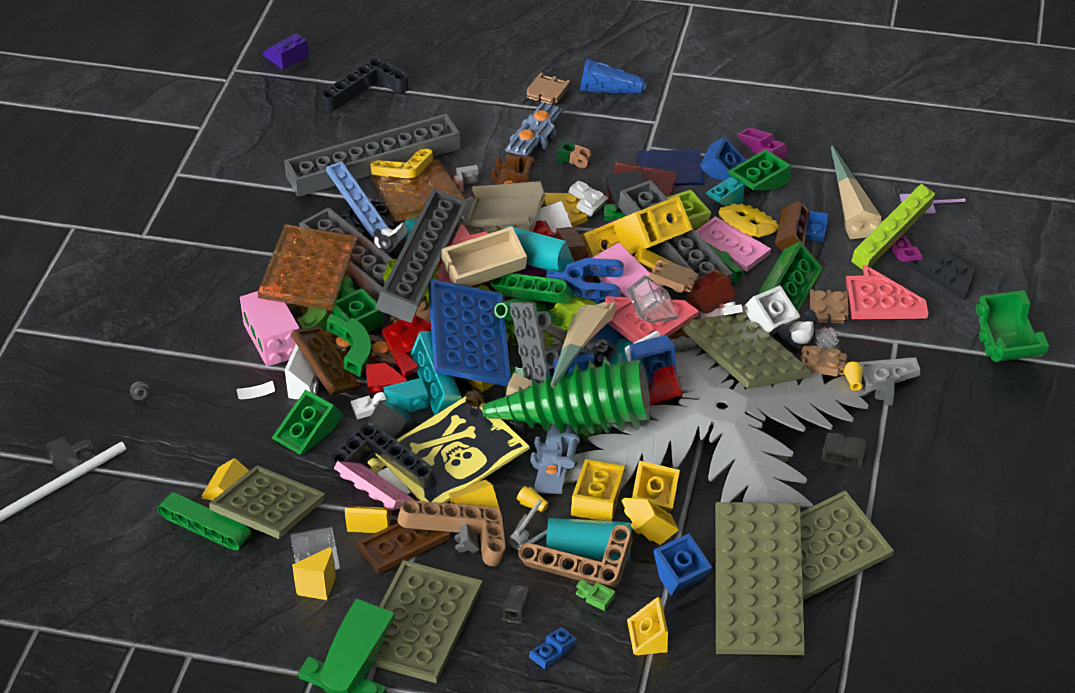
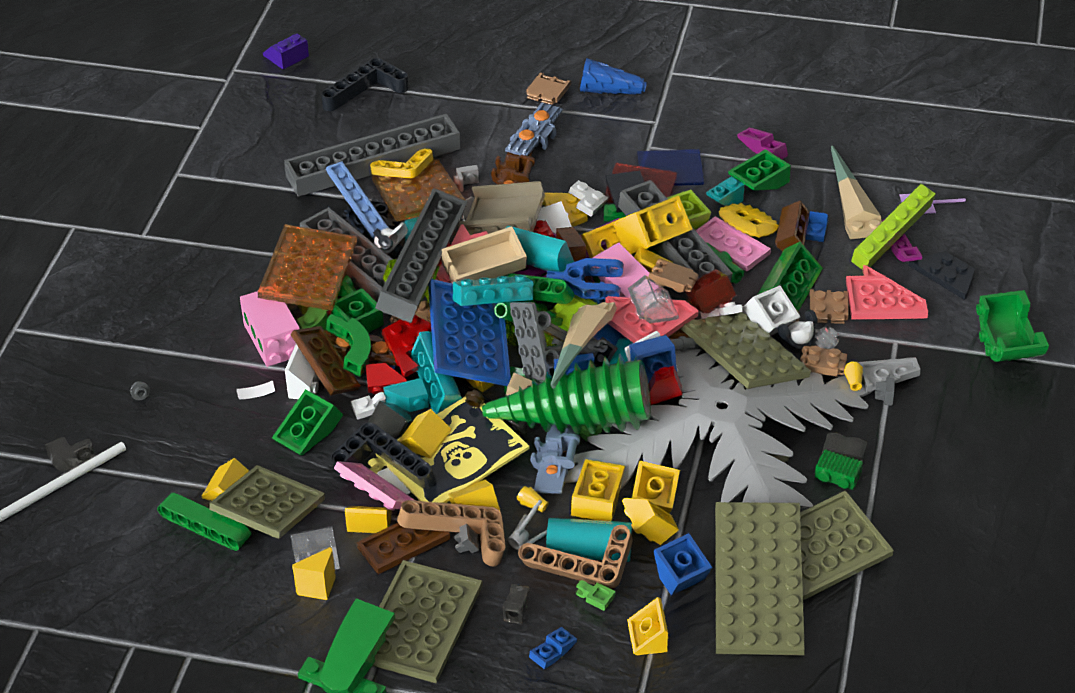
leg [556,140,592,168] -> none
blue slope [700,136,746,181] -> none
none -> yellow slope [399,409,451,459]
none -> teal brick [453,275,533,306]
none -> green brick [815,449,863,490]

